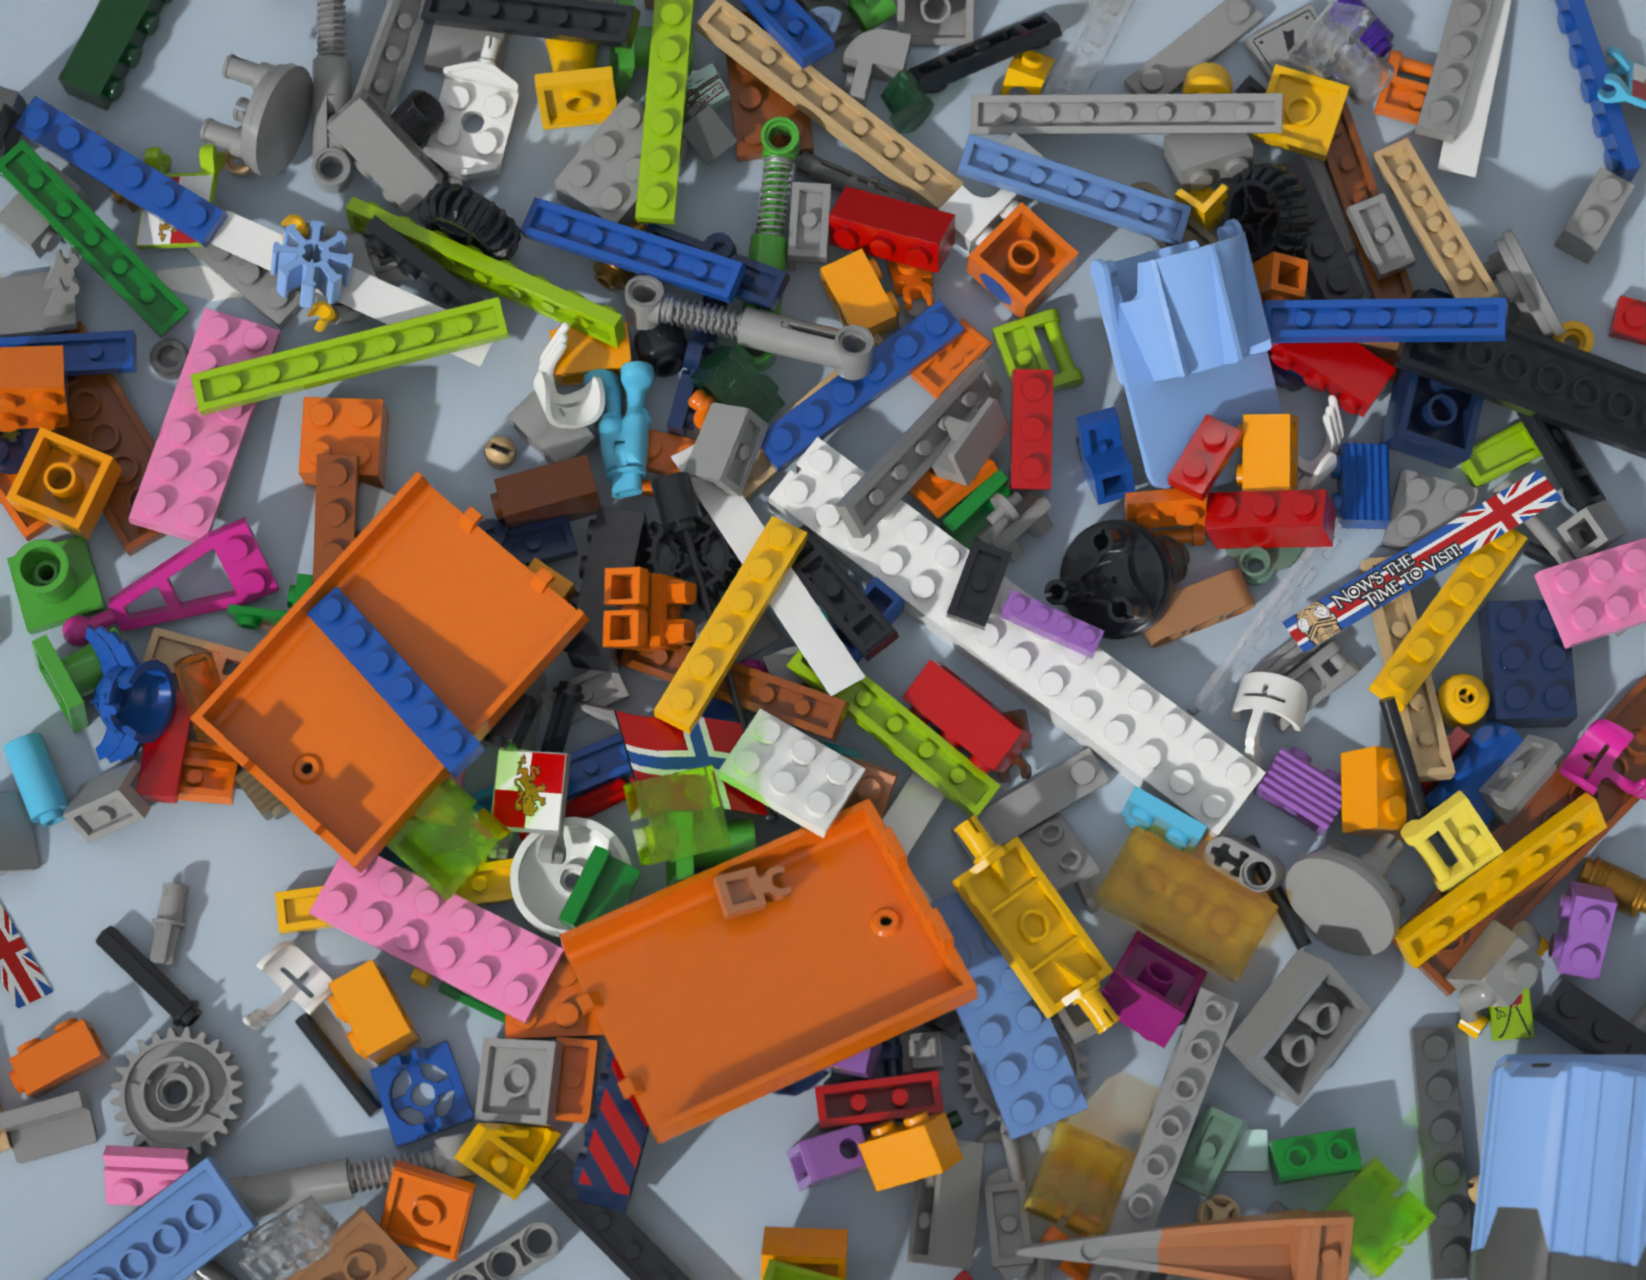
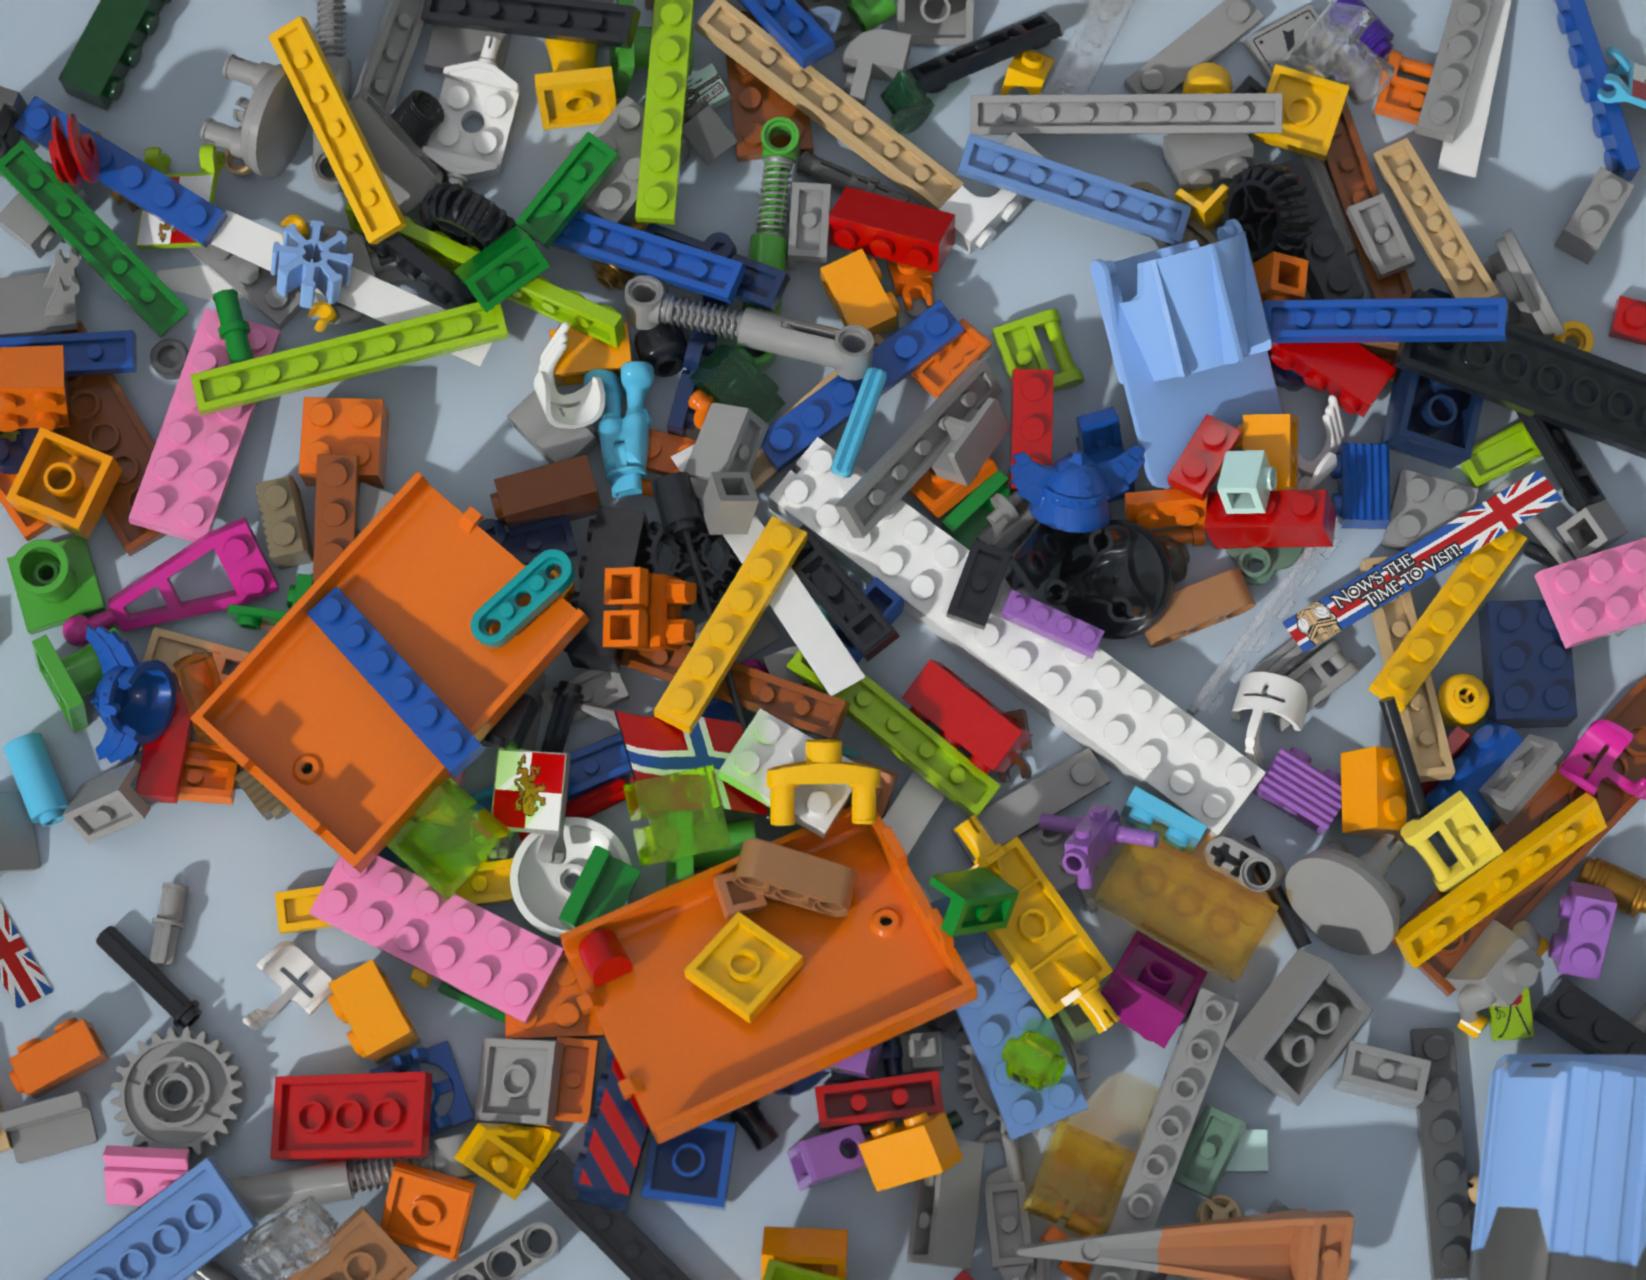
black bar [295,1012,382,1118] -> none
tan hinge [484,435,517,469] -> none
orange brick [966,202,1079,319] -> none
green brick [1268,1127,1363,1185] -> none
clear neon green piece [1319,1157,1437,1279] -> none
none -> red piece [49,113,100,186]
none -> green pin [213,289,254,364]
none -> dark tan brick [254,476,314,570]
none -> yellow plate [268,16,408,245]
none -> red plate [270,1071,433,1161]
none -> green panel [454,226,550,313]
none -> teal plate [471,549,575,648]
none -> green plate [515,131,621,249]
none -> red brick [578,929,634,987]
none -> blue brick [641,1120,737,1210]
none -> yellow plate [684,912,804,1023]
none -> light grey brick [700,472,759,535]
none -> black pin [730,1099,779,1152]
none -> medium nougat beam [733,839,858,917]
none -> yellow connector [766,739,881,826]
none -> medium azure axle [831,367,887,478]
none -> green panel [929,867,1020,937]
none -> clear neon green head [1001,1030,1067,1092]
none -> black bracket [1005,521,1080,593]
none -> blue helmet [1009,445,1146,533]
none -> medium lavender piece [1039,805,1160,890]
none -> light aqua brick [1217,450,1277,514]
none -> light grey panel [1334,1040,1431,1109]

